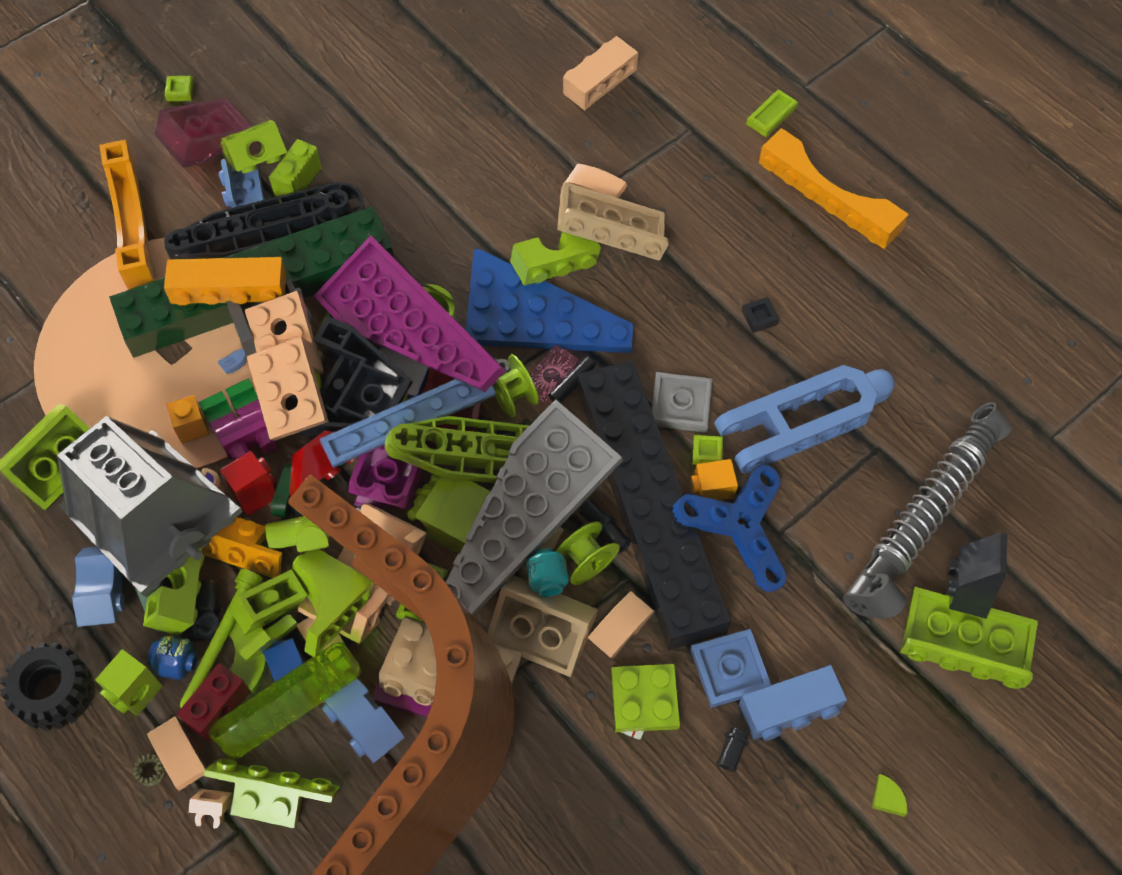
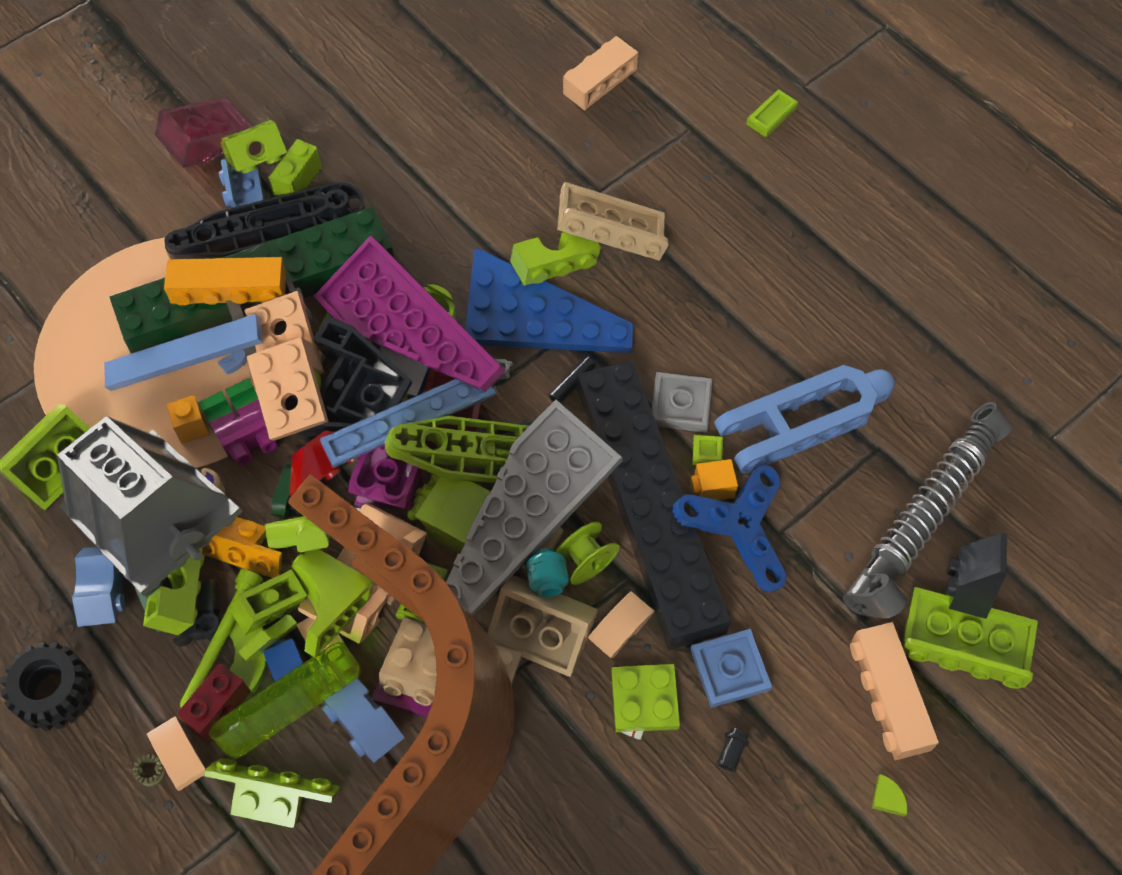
lime brick [95,649,163,716] -> none
light orange arch [99,139,155,290] -> none
blue head [147,635,198,680] -> none
lime tile [165,76,194,102] -> none
light nougat tile [189,789,233,828] -> none
red brick [220,451,278,517] -> none
lime piece [492,354,539,418] -> none
clear pink tile [530,345,578,403] -> none
light nougat slope [565,164,627,198] -> none
black pin [579,499,632,554] -> none
medium blue brick [739,665,847,741] -> none
black plate [742,297,779,333] -> none
light orange arch [759,128,909,249] -> none
none -> medium blue tile [104,314,263,391]
none -> light nougat brick [850,622,939,760]

